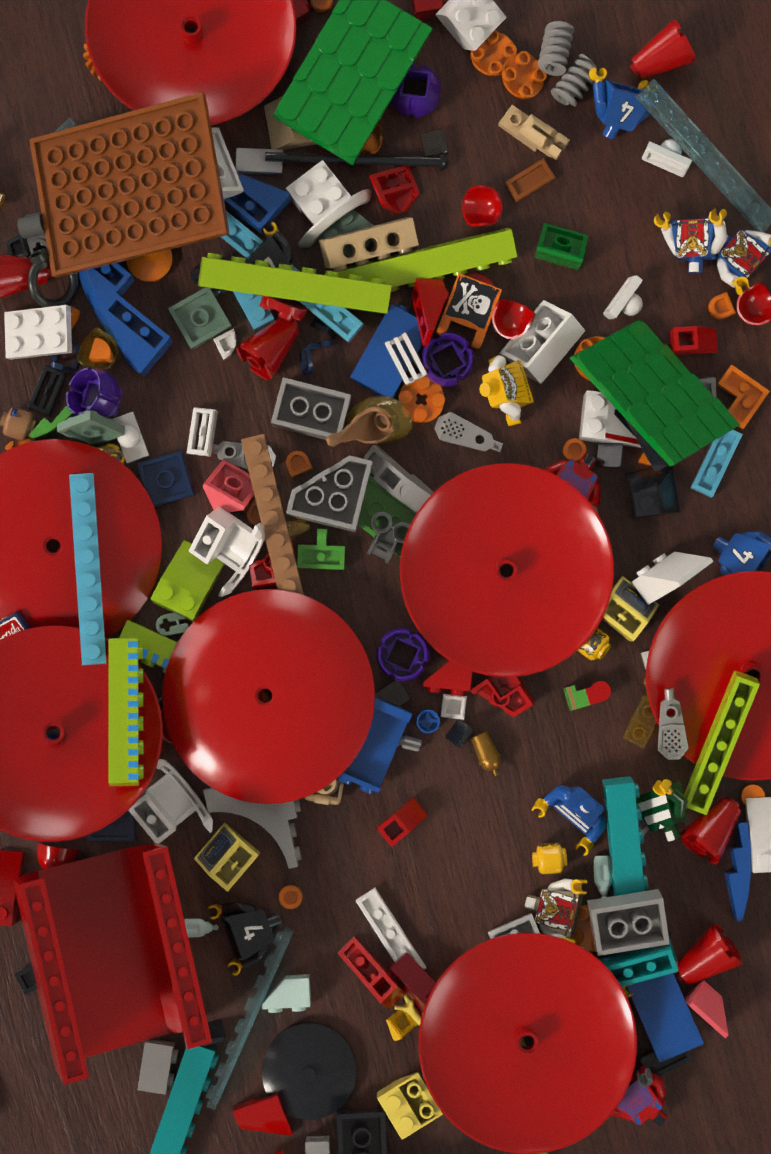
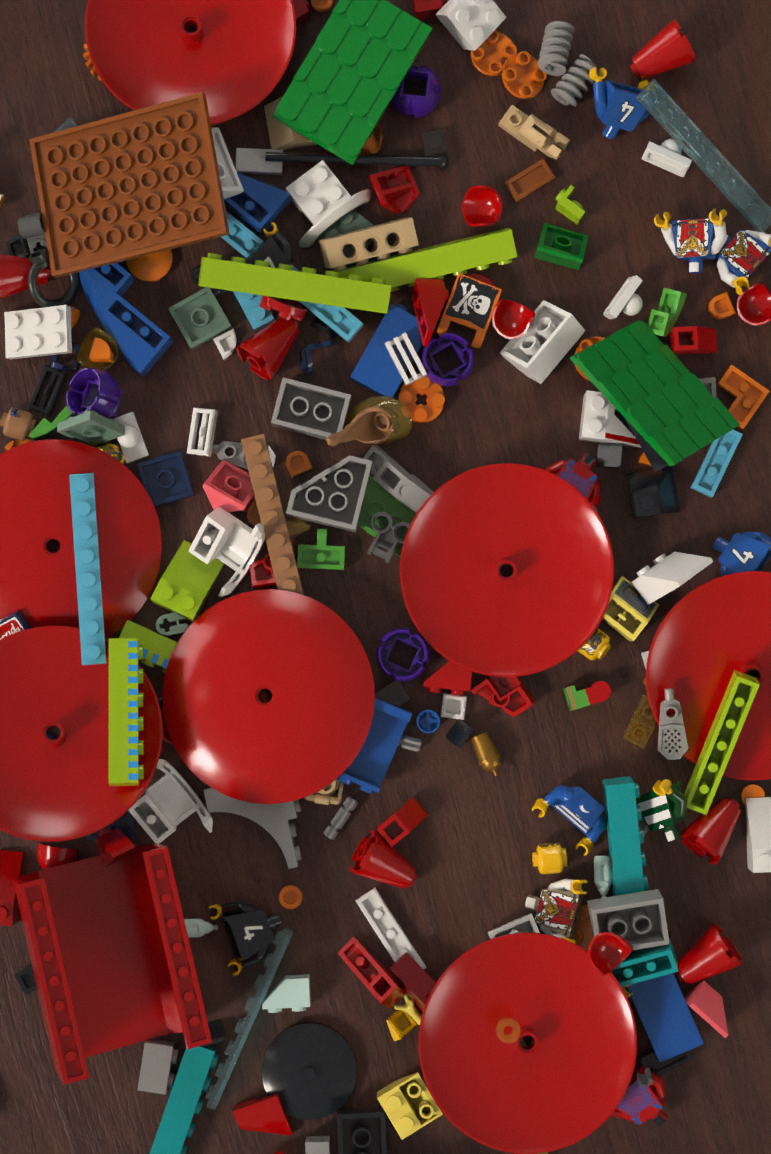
light yellow slope [194,822,261,892] -> none
light grey piece [434,412,503,452] -> none
torso [480,355,534,426] -> none
orange tile [563,438,587,462] -> none
blue slope [724,821,751,922] -> none
none -> red slope [94,827,135,867]
none -> light grey axle [324,796,358,840]
none -> red cone [349,830,417,889]
none -> plate [496,1018,521,1043]
none -> lime bracket [555,185,585,225]
none -> red helmet [588,932,633,976]
none -> bright green slope [648,288,687,337]

